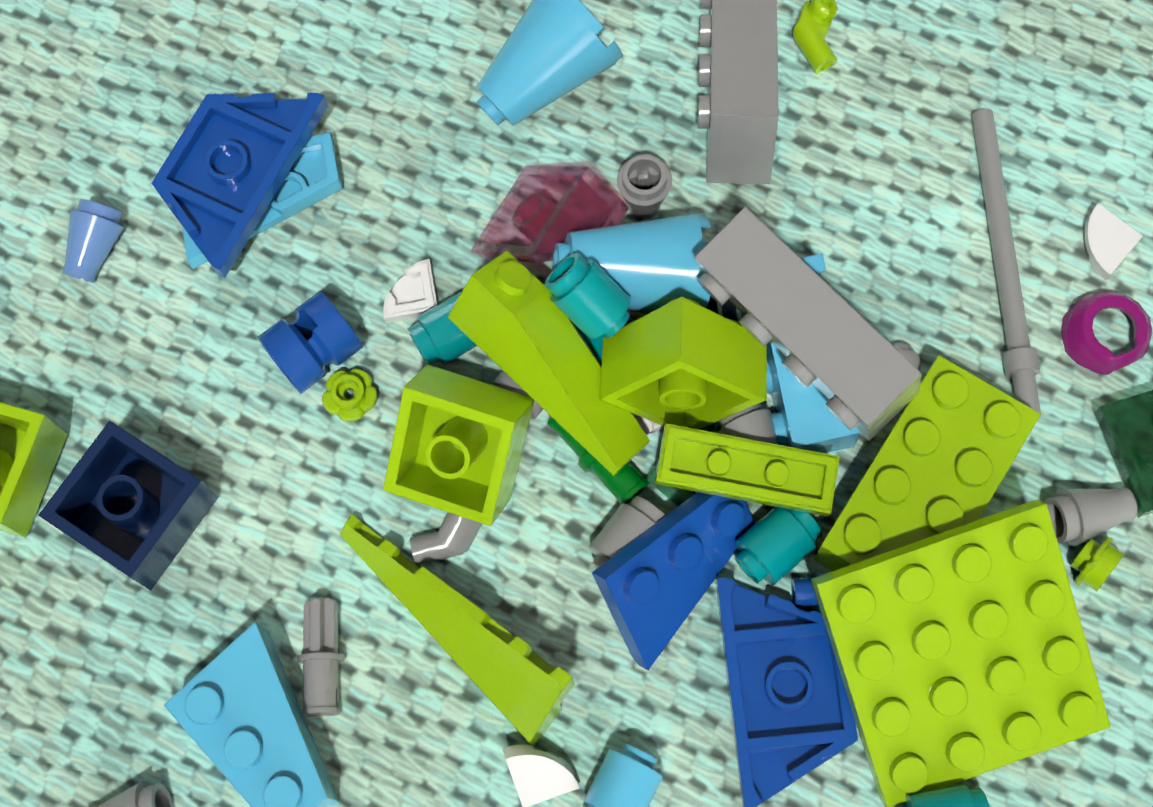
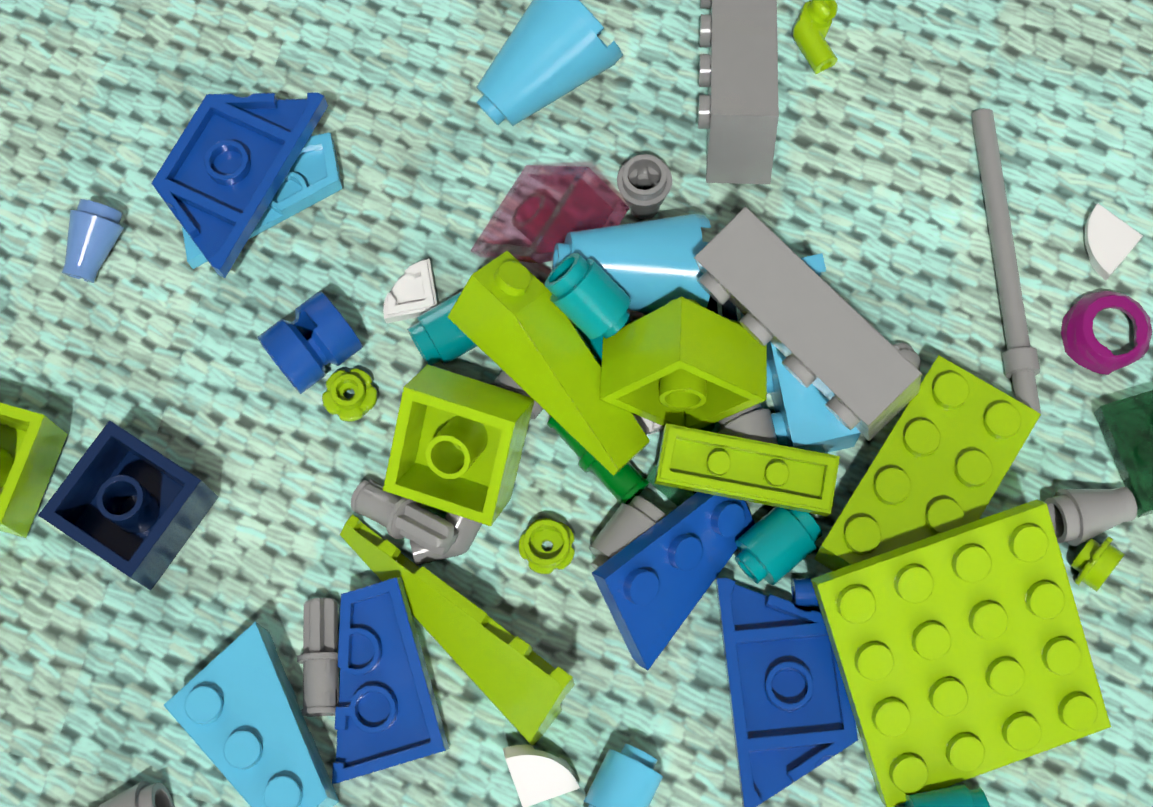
none -> blue wing [332,577,450,785]
none -> light grey axle [351,479,458,555]
none -> lime plate [519,518,575,574]

